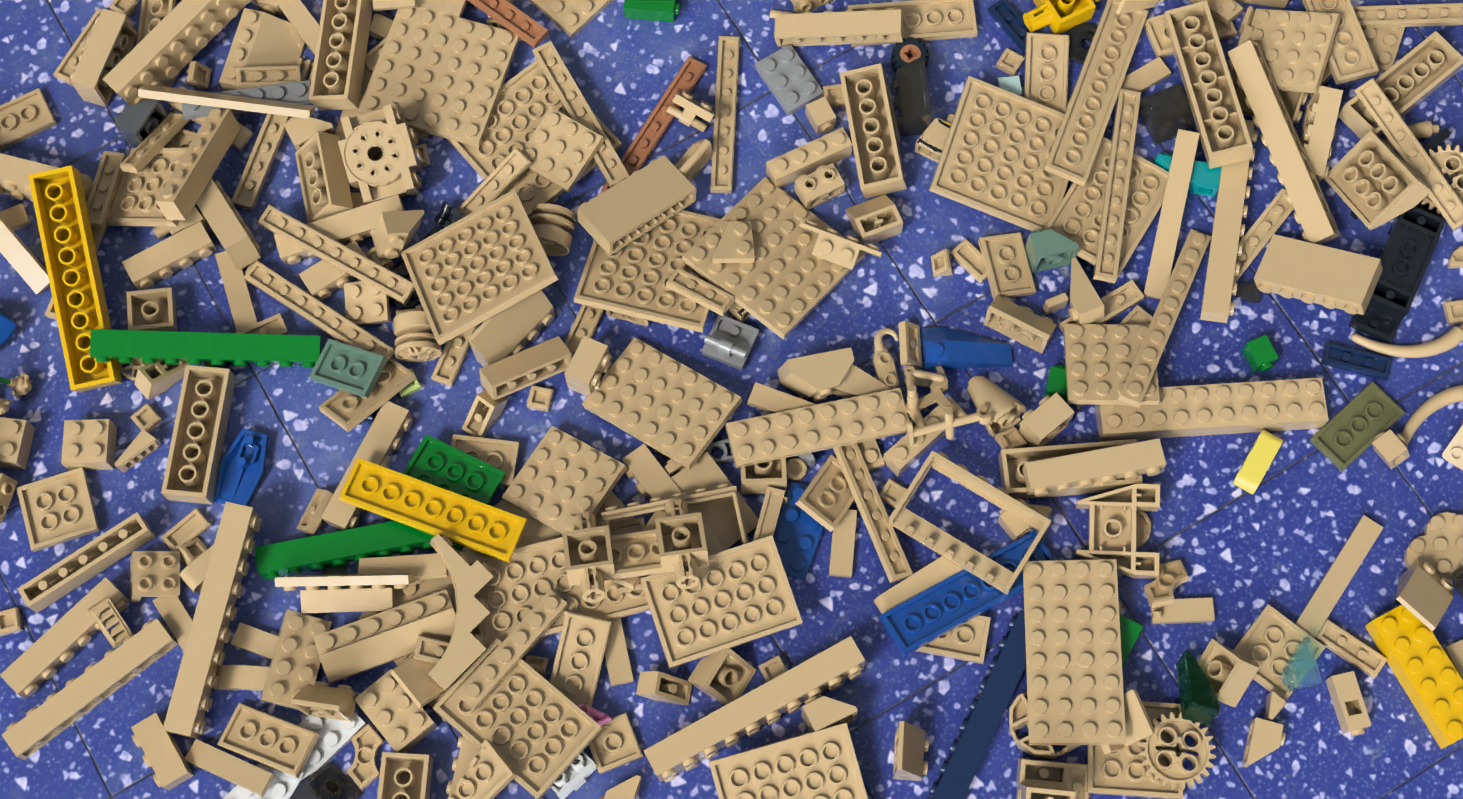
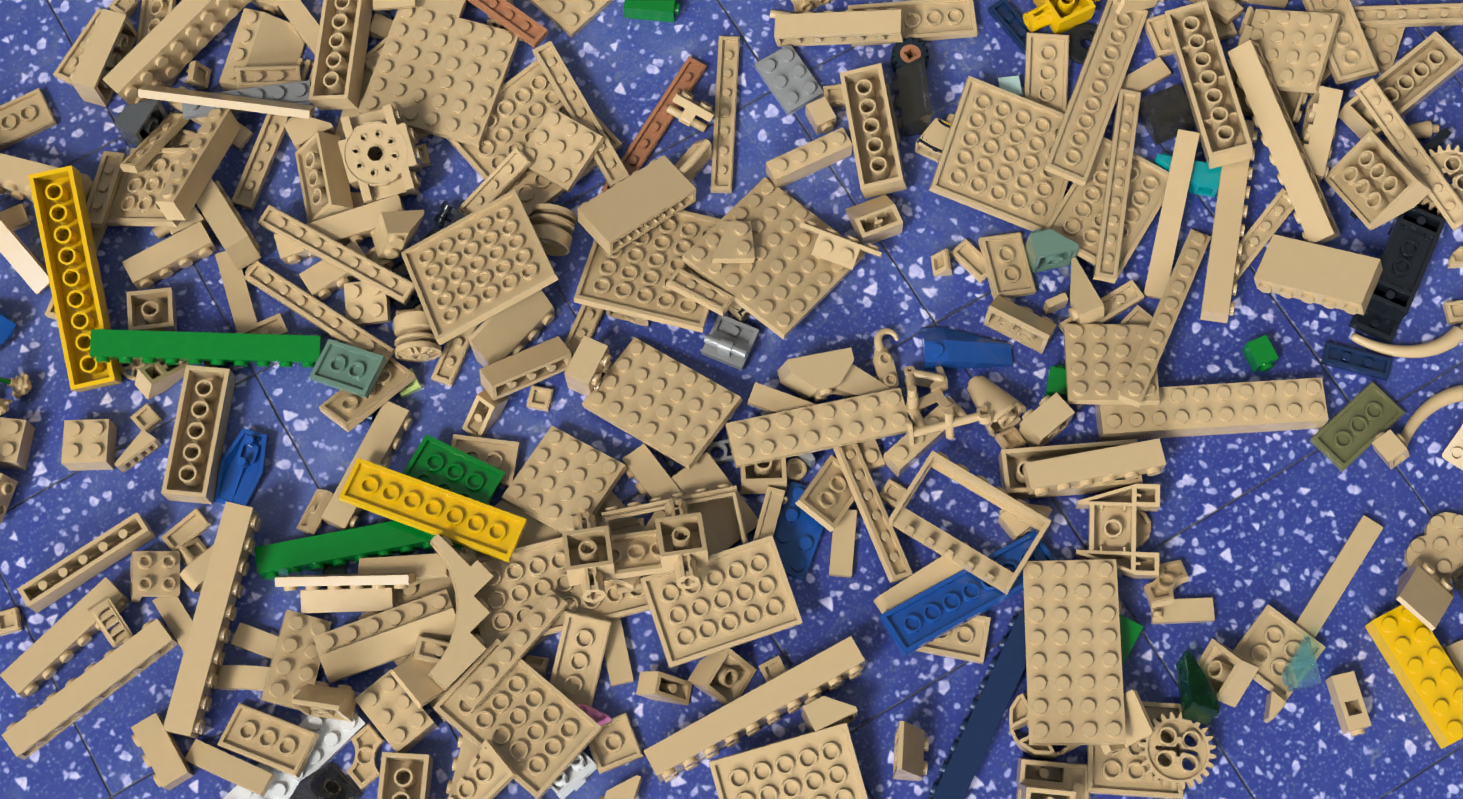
tan plate [16,467,100,552] -> none
tan plate [665,459,685,478] -> none
tan brick [794,163,845,210] -> none
tan plate [898,321,922,369] -> none
tan tile [995,48,1025,76] -> none
light yellow beam [1232,429,1283,495] -> none
clear smoke tile [1236,280,1262,303] -> none
tan slope [1242,717,1286,767] -> none
tan tile [1314,619,1387,679] -> none

